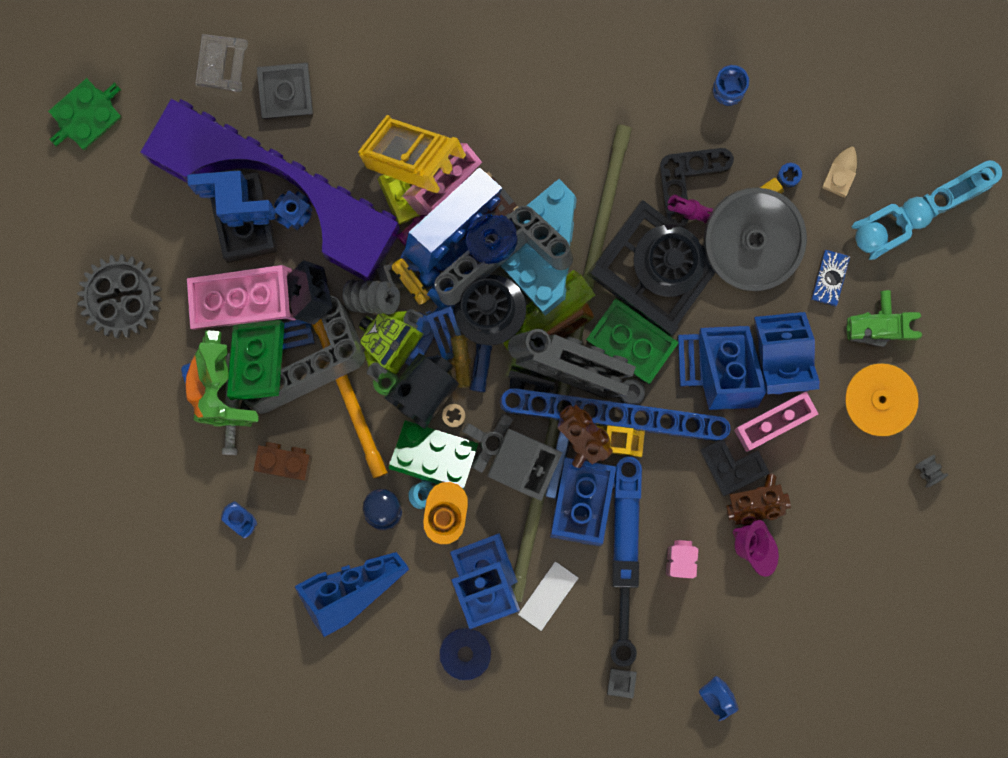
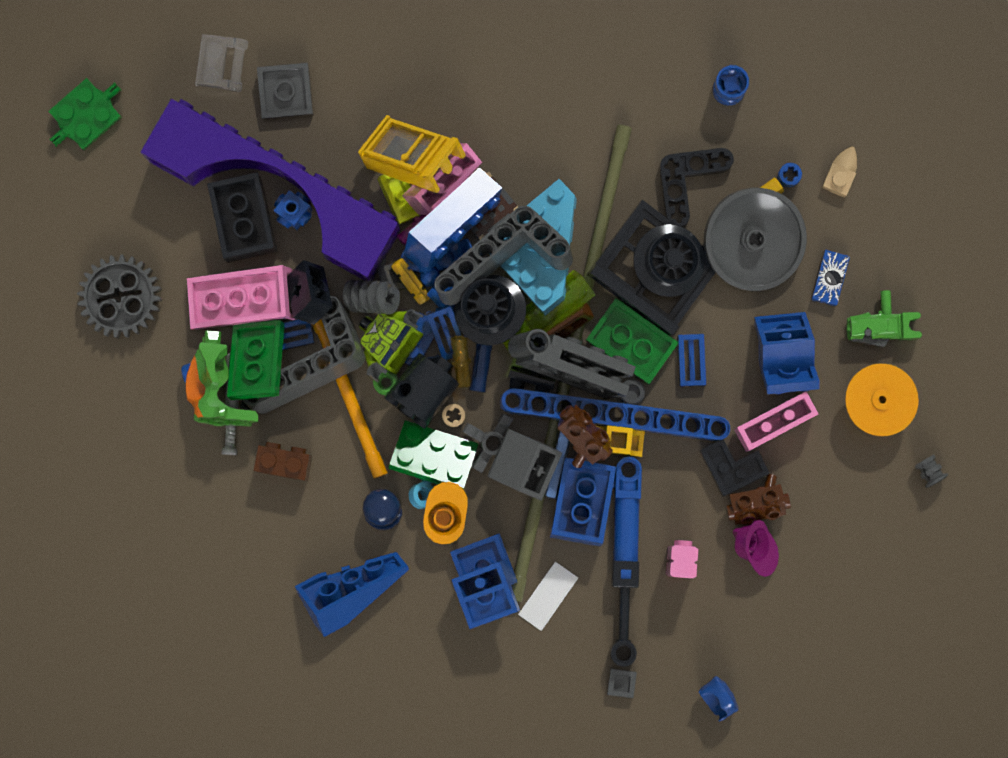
blue bracket [187,171,275,227] -> none
blue hair [221,502,257,539] -> none
clear blue tile [440,628,491,680] -> none
clear blue tile [466,214,518,264] -> none
magenta pin [668,195,713,224] -> none
blue slope [699,326,767,410] -> none
medium azure piece [851,160,1002,260] -> none

